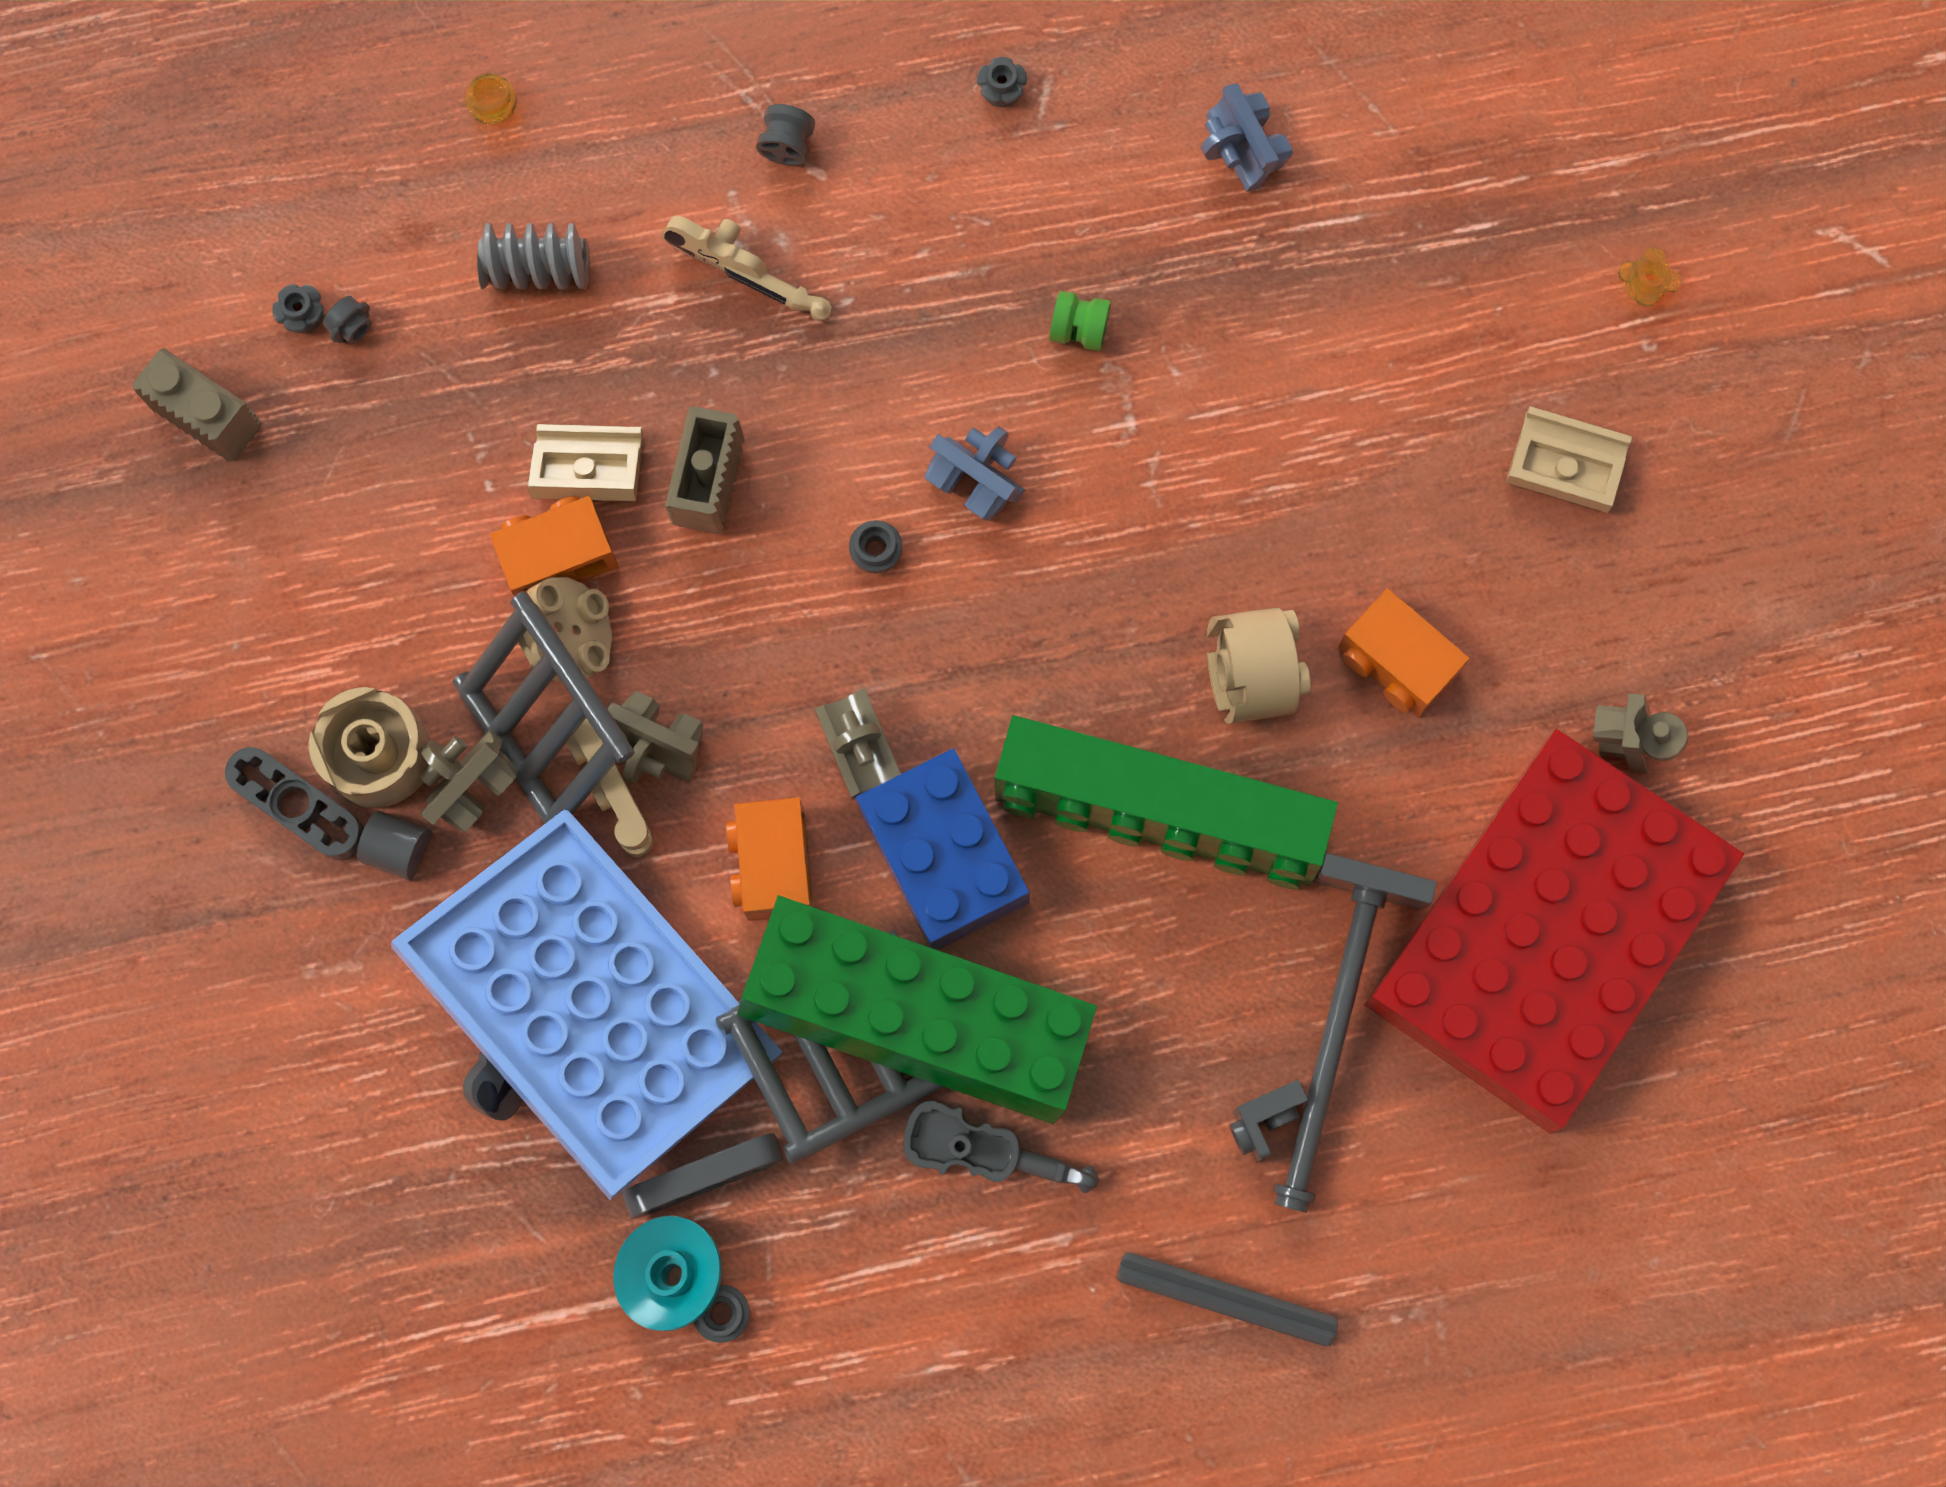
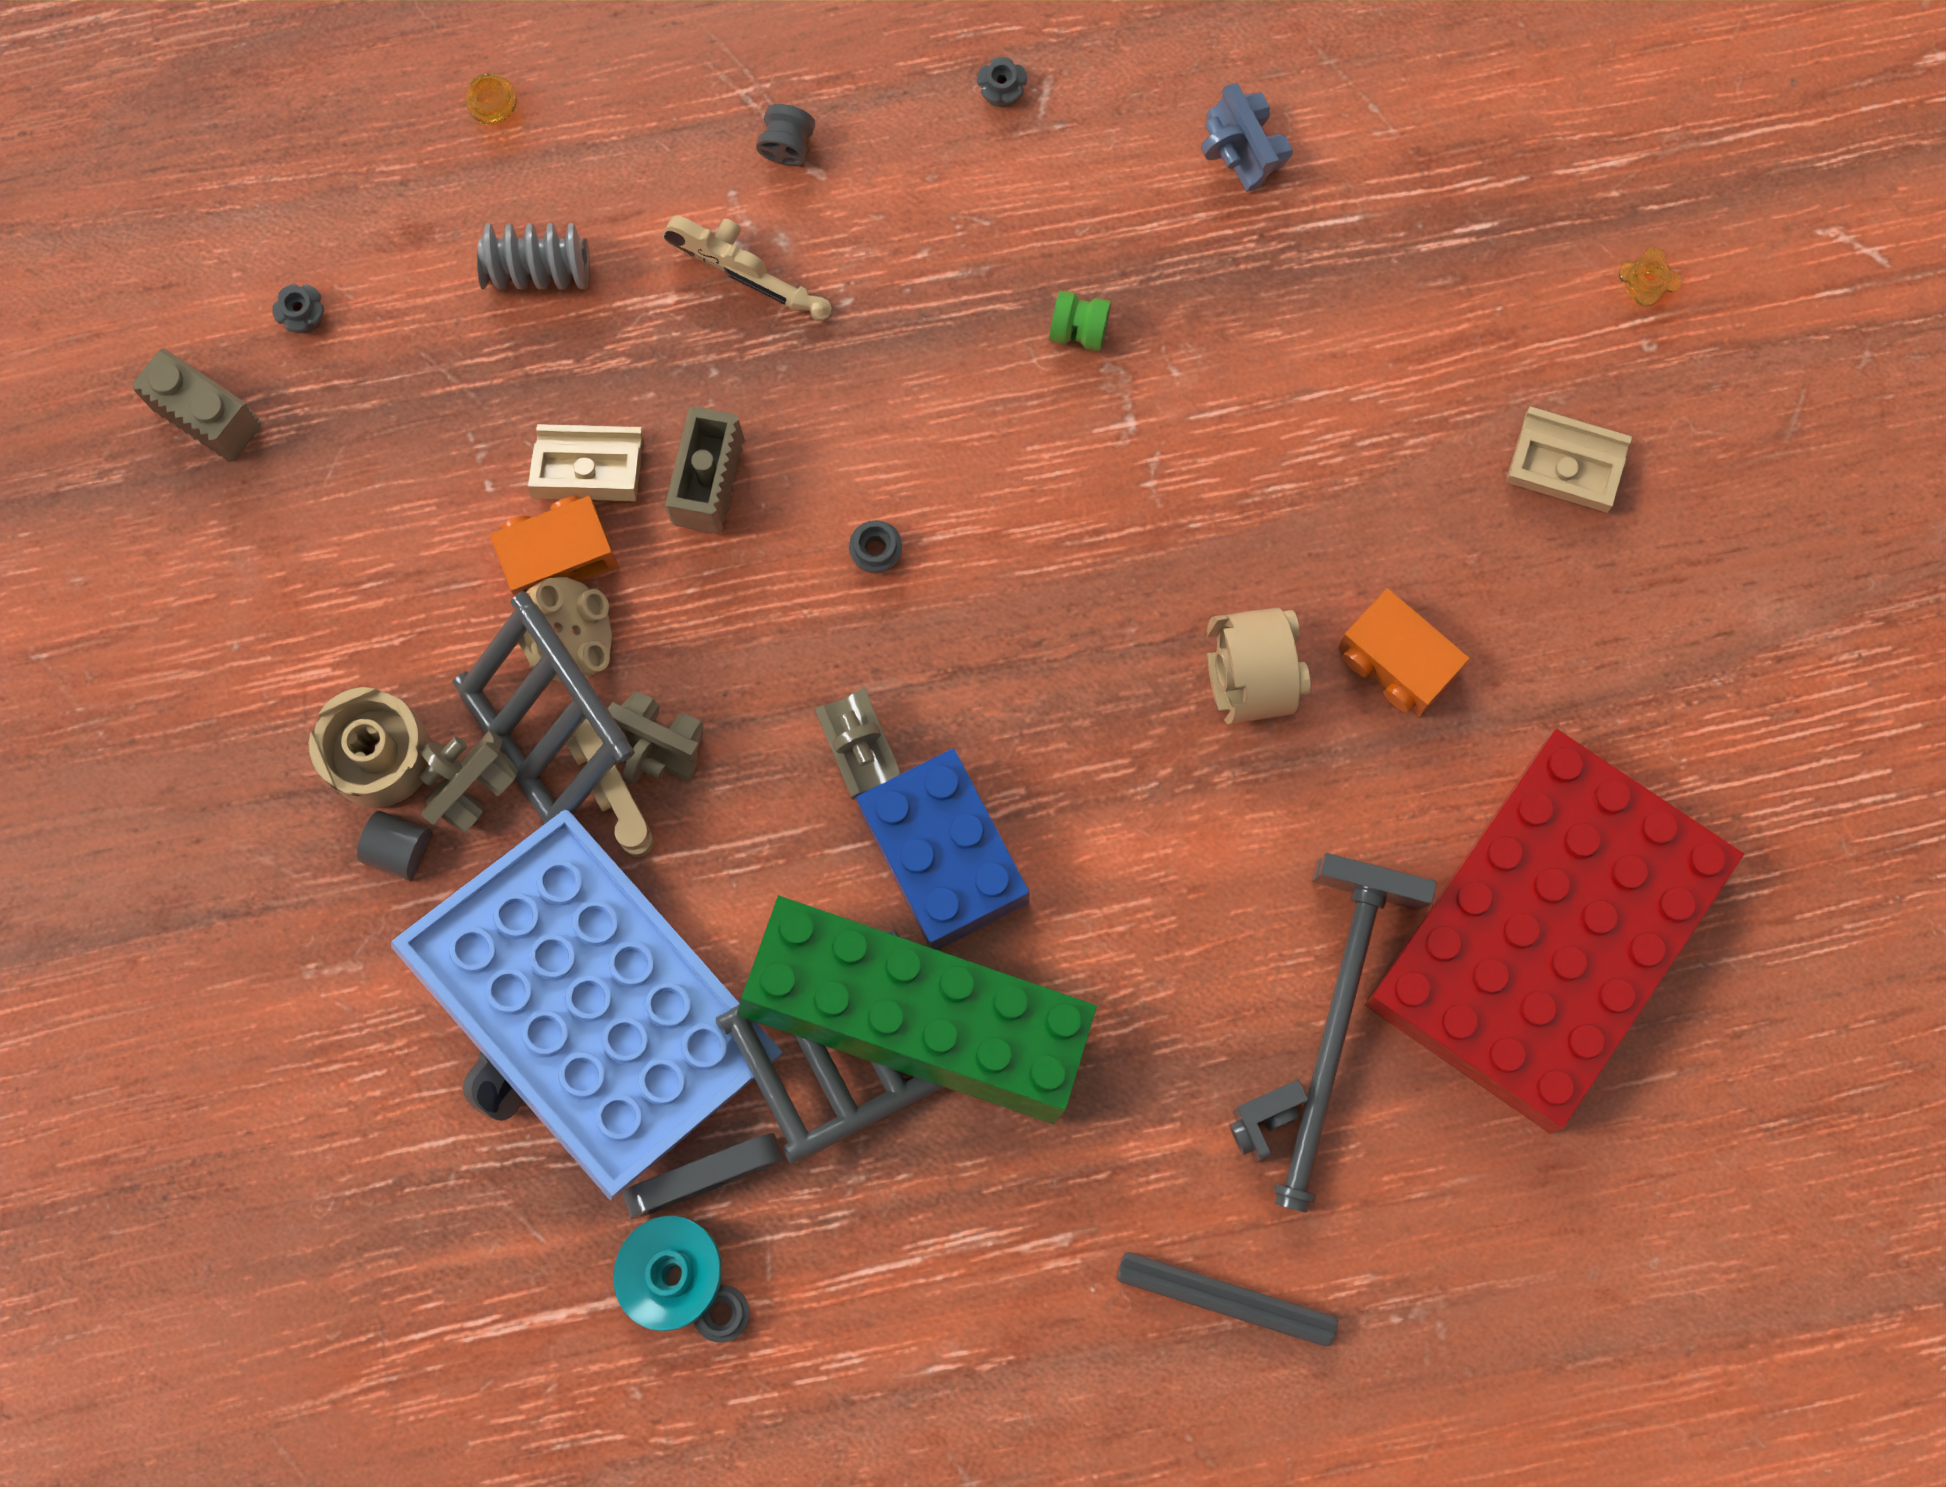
dark grey beam [225,747,364,860] -> none
dark grey plate [323,296,372,344] -> none
orange brick [726,797,813,921] -> none
dark grey piece [903,1100,1099,1193] -> none
sand blue hips [924,426,1026,521] -> none
green brick [994,715,1338,890] -> none
dark tan hips [1593,694,1688,774] -> none

